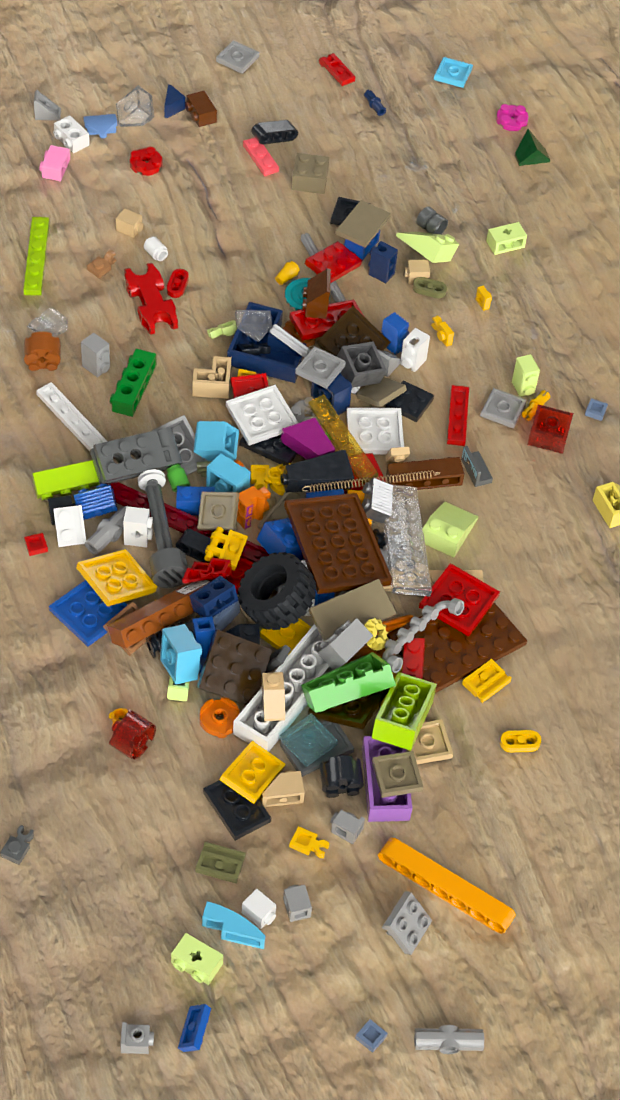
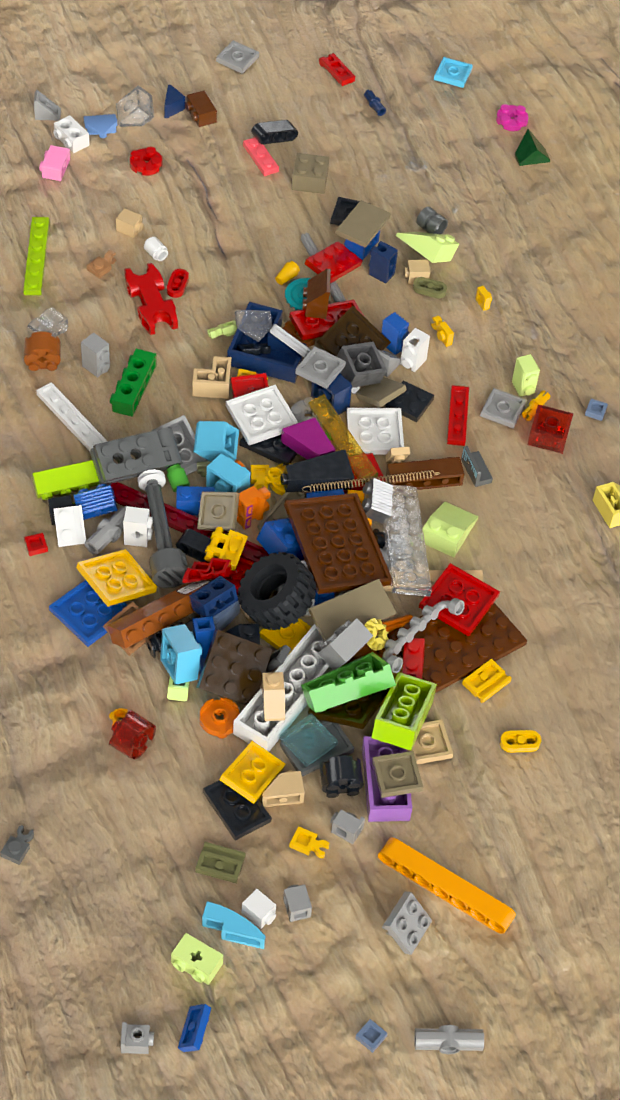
yellowish green brick [486,222,527,255] -> none

